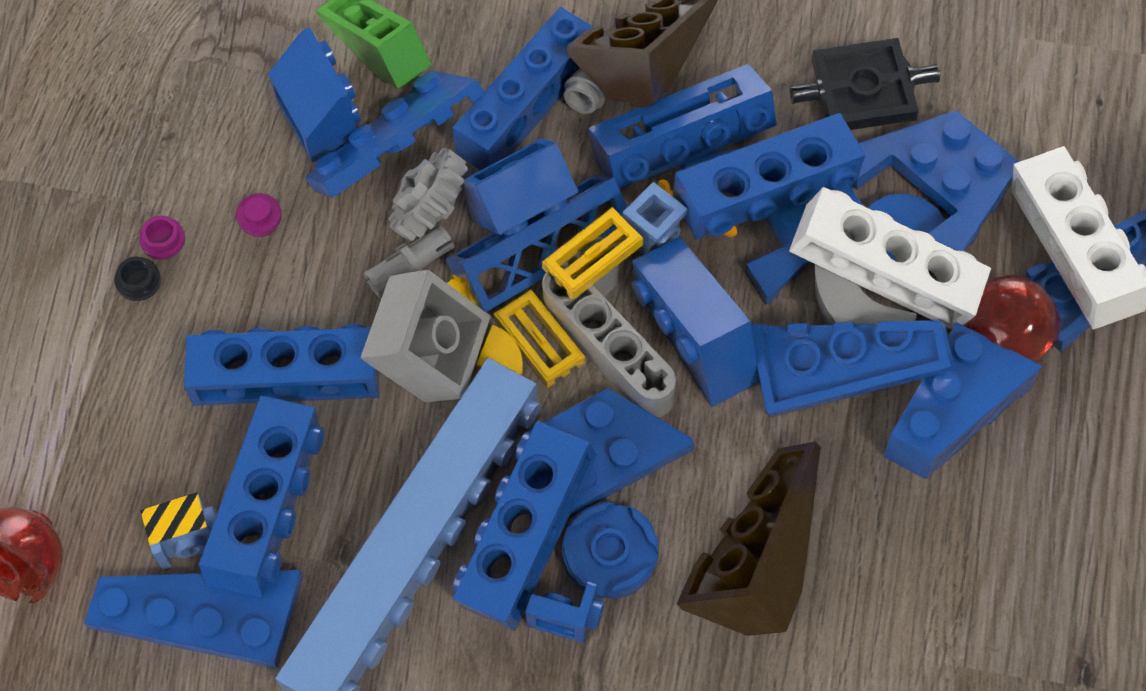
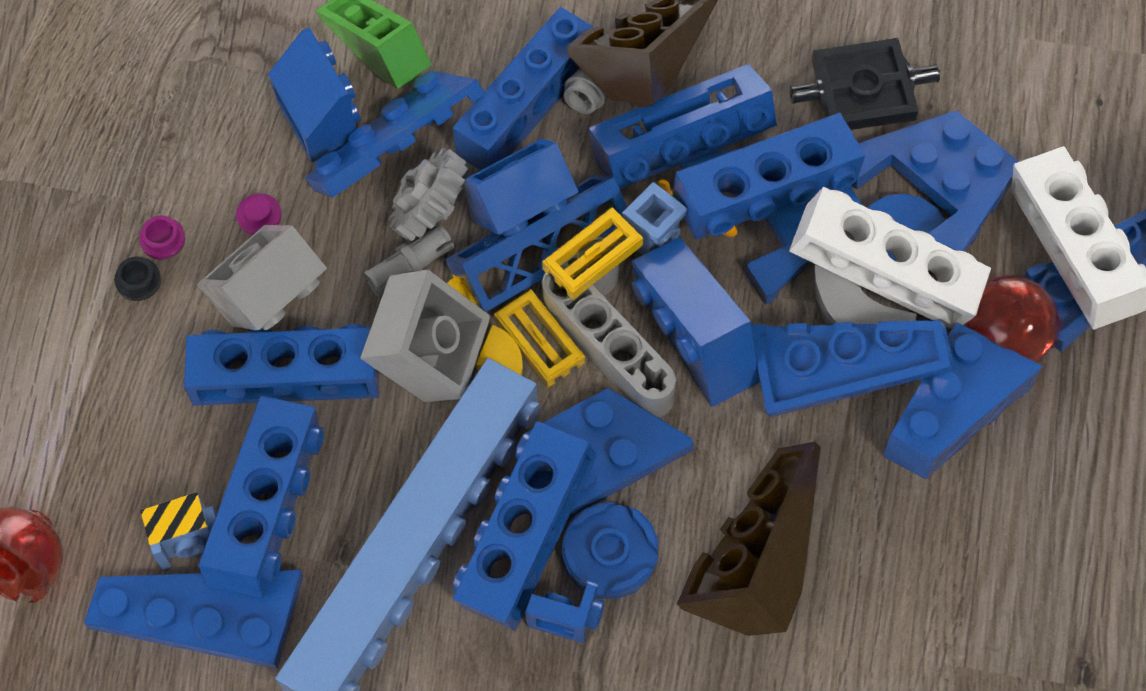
none -> light grey brick [197,225,327,331]

